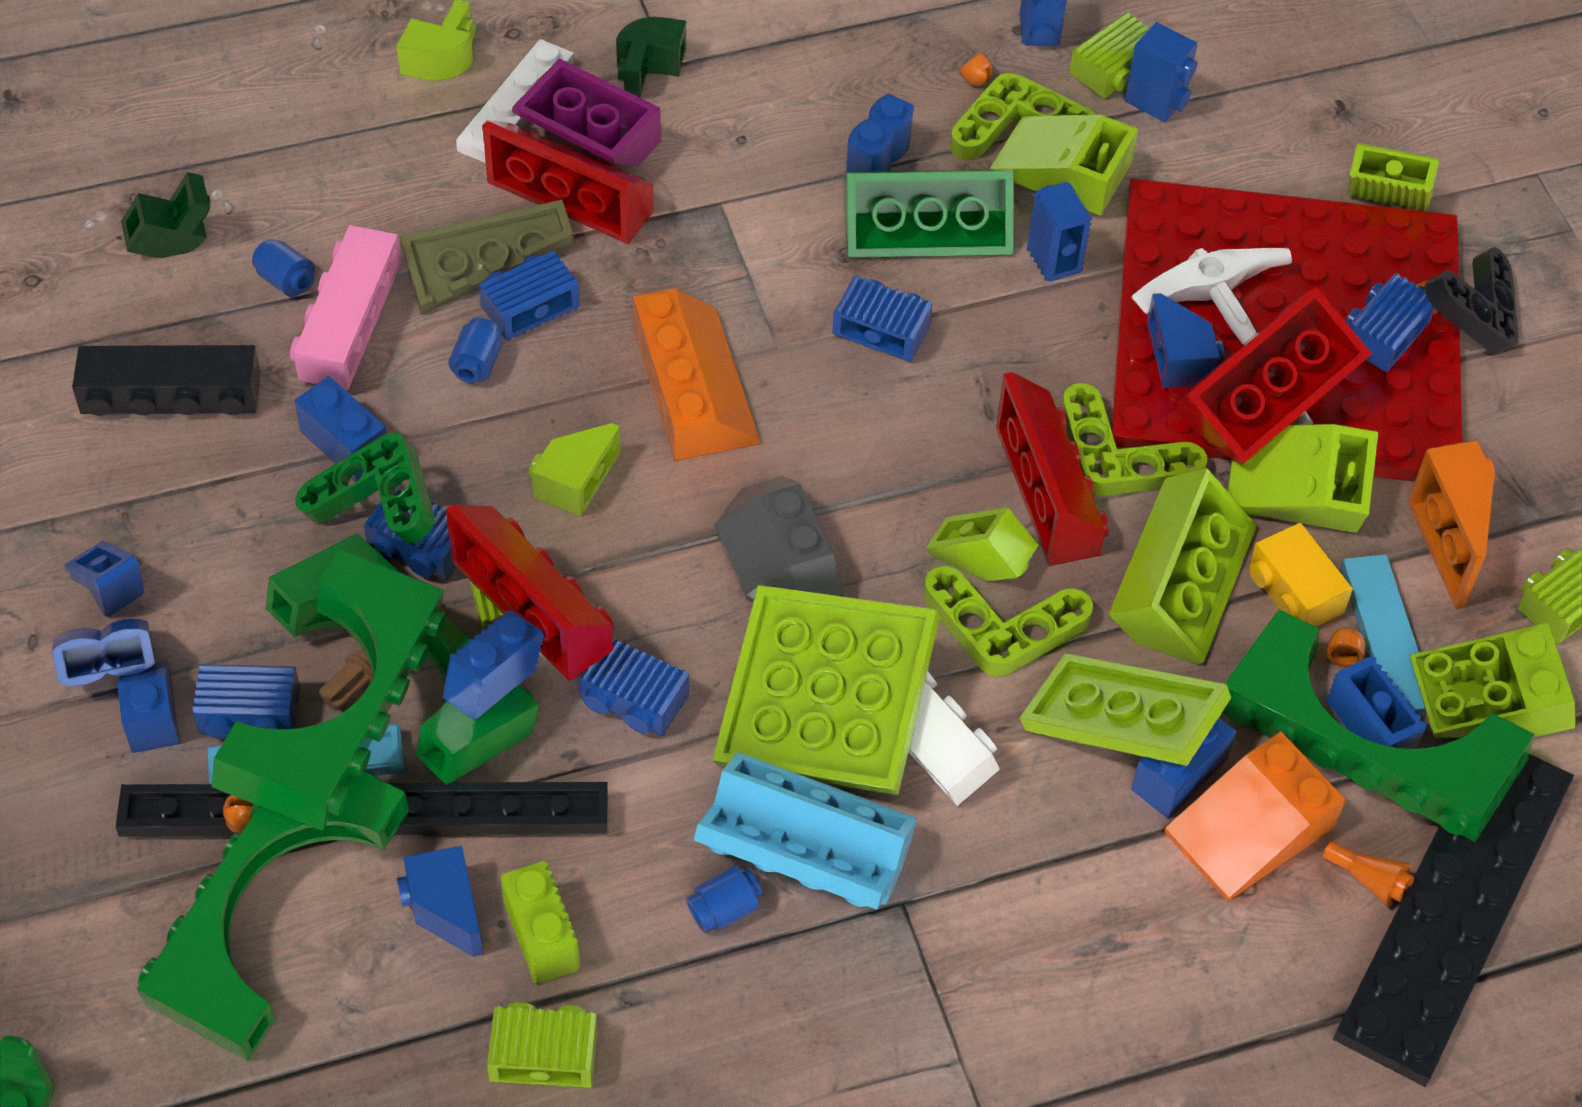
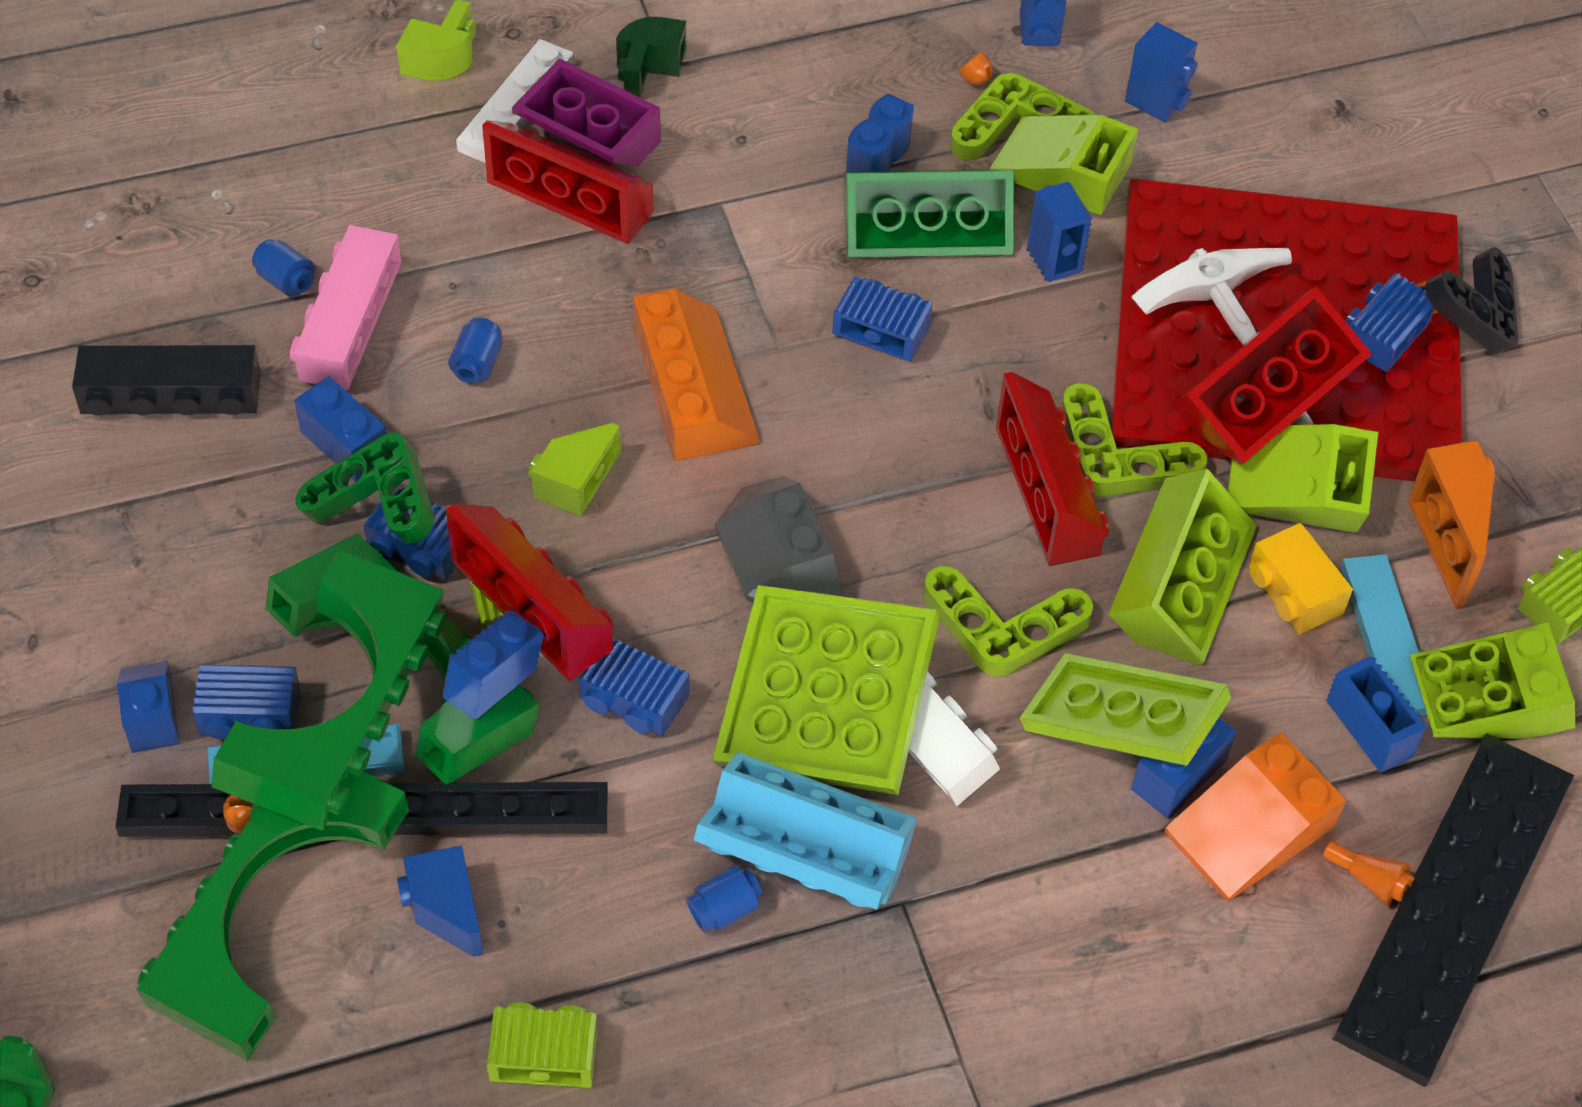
blue brick [52,619,155,686] -> none
blue slope [64,541,144,617] -> none
dark green brick [121,172,211,258] -> none
medium nougat axle [319,649,373,709] -> none
olive wing [399,200,573,315] -> none
blue brick [478,250,580,341] -> none
lime brick [500,861,580,985] -> none
lime slope [925,507,1039,582] -> none
lime brick [1069,12,1149,99] -> none
blue slope [1146,293,1224,388] -> none
green arch [1222,609,1534,842] -> none
orange hinge [1326,627,1366,668] -> none
lime brick [1348,143,1440,211] -> none

